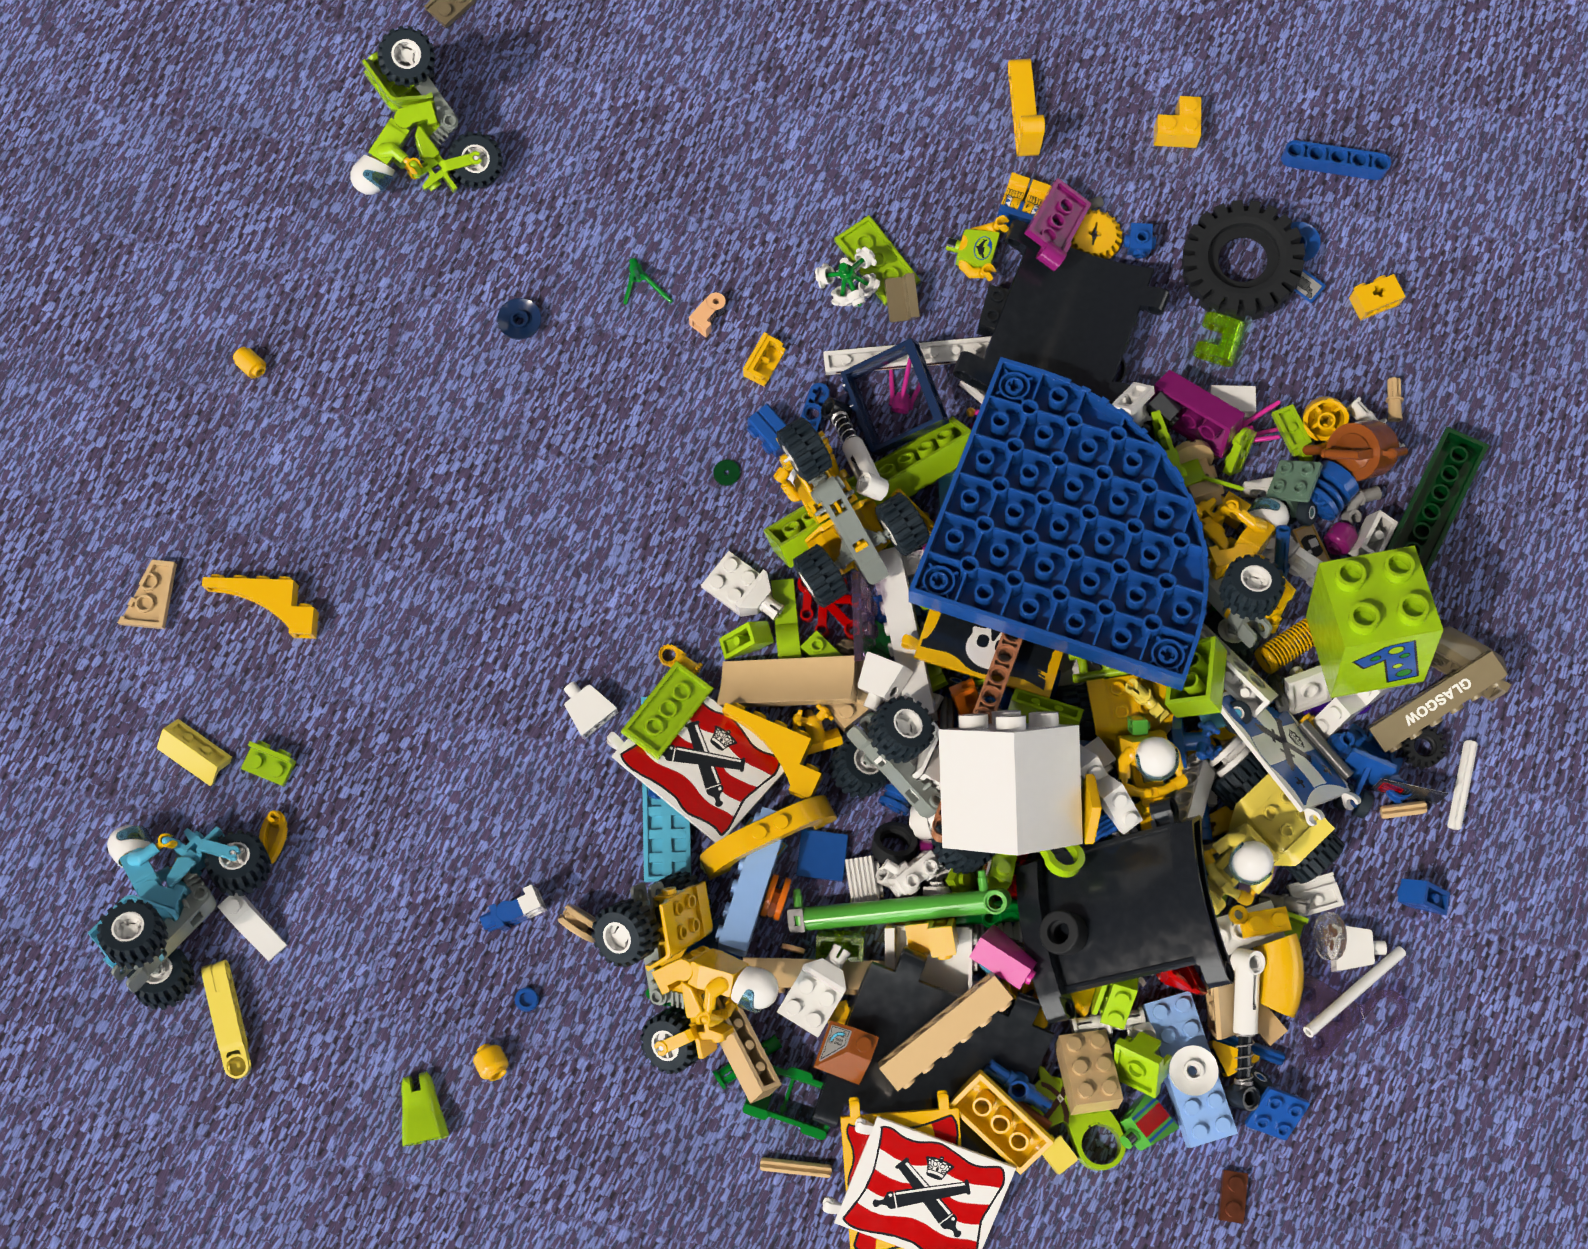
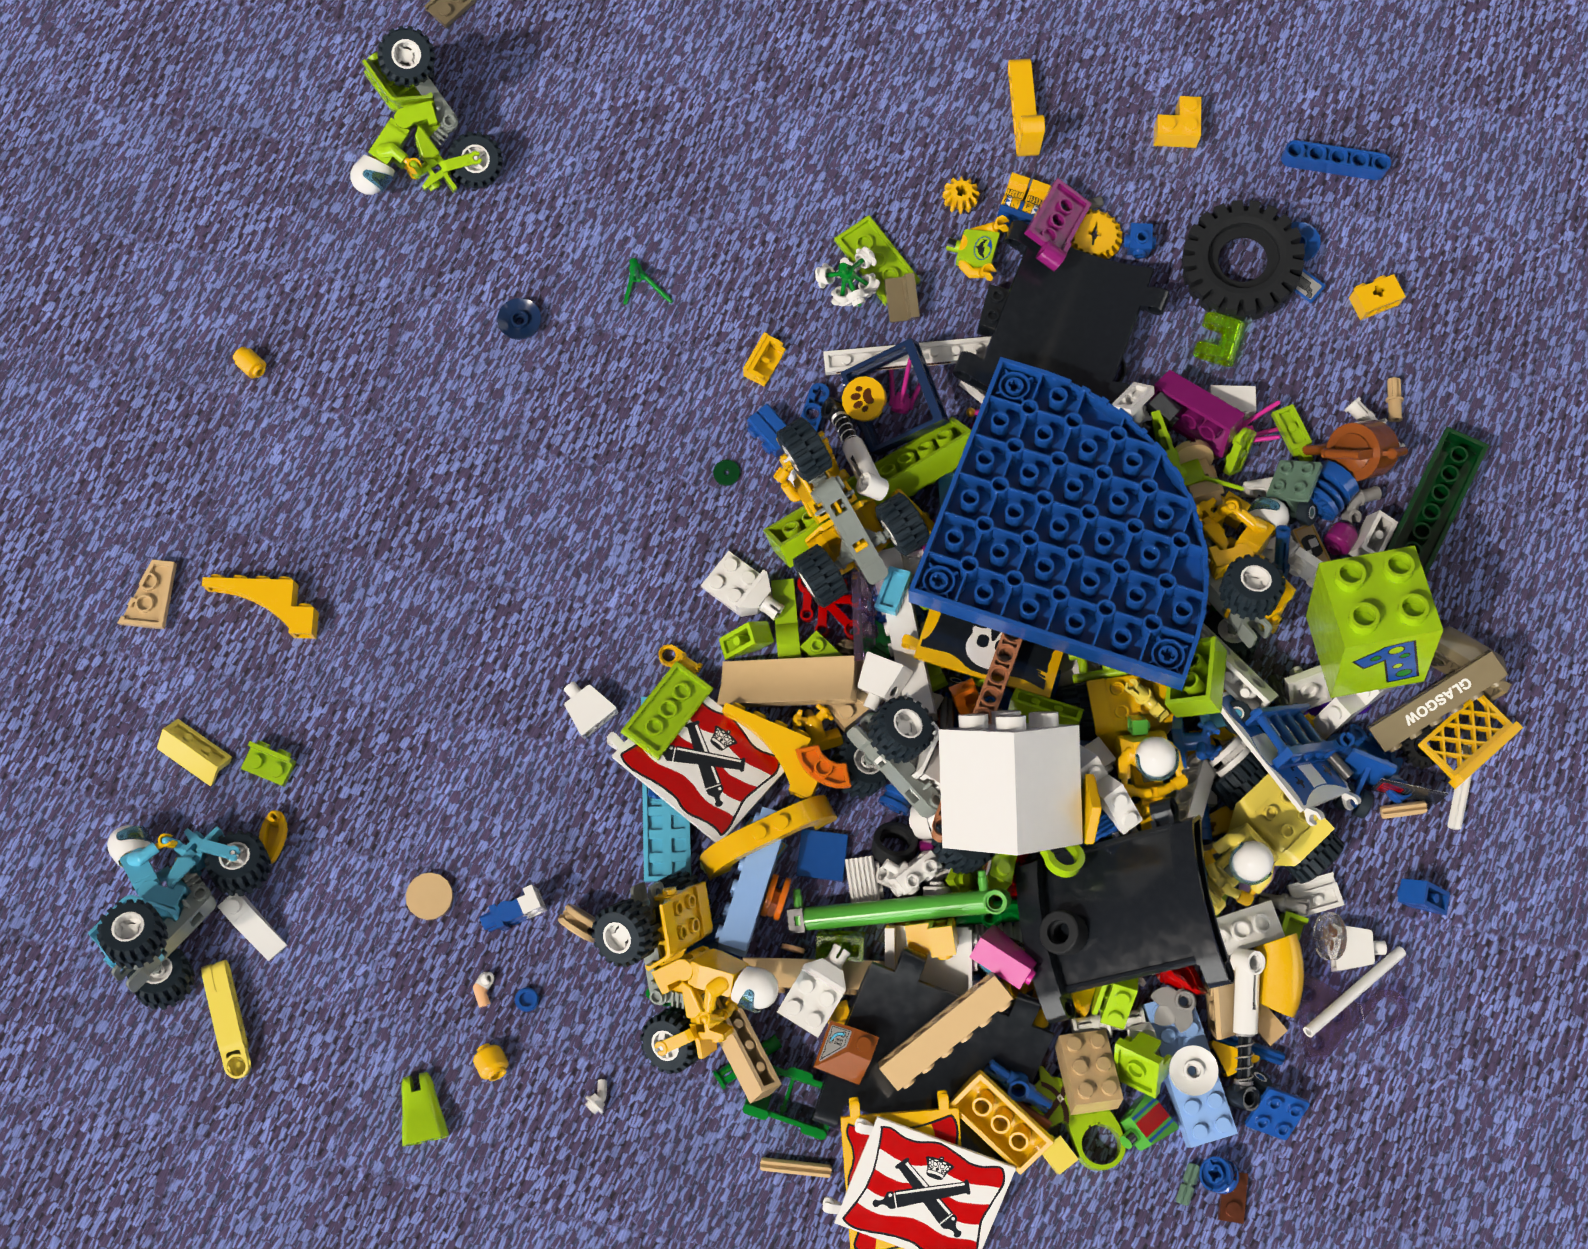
light nougat leg [689,292,726,337] -> none
yellow hinge [1228,905,1292,939] -> none
yellow piece [1254,617,1315,674] -> none
yellow cylinder [1303,396,1349,442] -> none
none -> tan tile [406,873,454,920]
none -> arm [473,972,495,1008]
none -> white plate [585,1079,607,1114]
none -> orange tile [795,745,851,788]
none -> yellow tile [842,376,887,422]
none -> medium azure tile [874,566,912,616]
none -> yellow gear [942,176,980,215]
none -> light grey plate [1150,987,1196,1033]
none -> sand green piece [1176,1163,1200,1206]
none -> blue wheel [1199,1156,1239,1194]
none -> blue fence [1244,703,1341,769]
none -> yellow fence [1418,695,1523,789]

